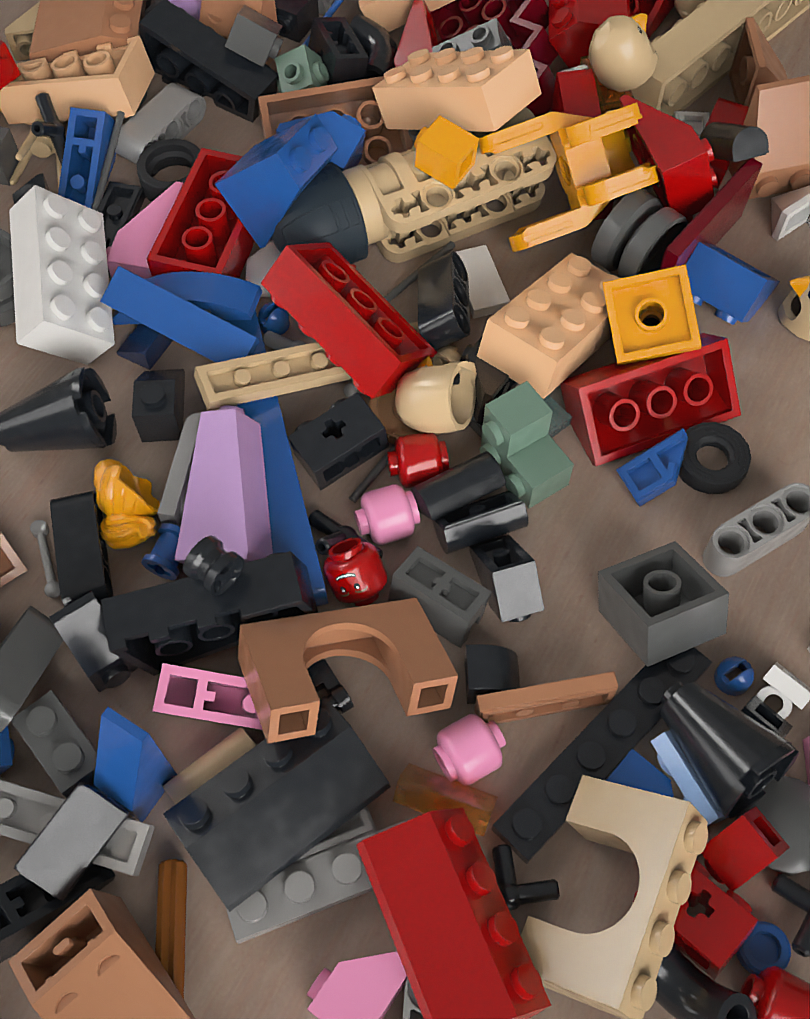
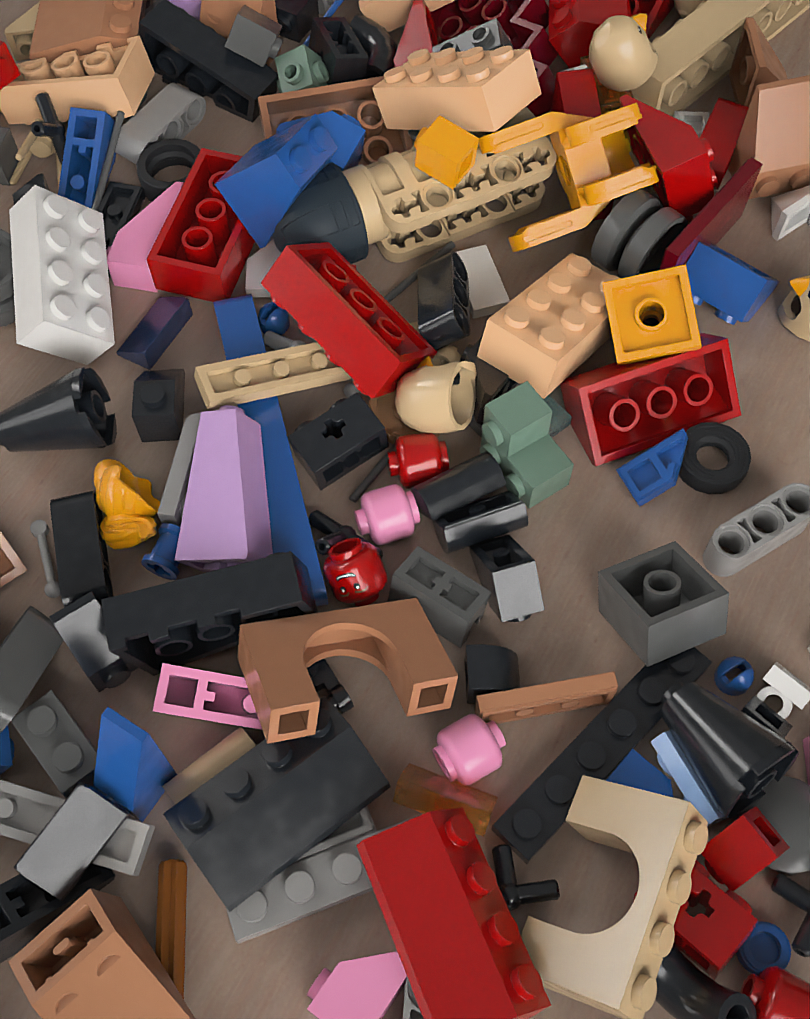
blue tile [100,266,260,363] -> none
blue slope [112,272,263,325] -> none
black wheel [183,535,245,596] -> none
black brick [699,122,769,162] -> none

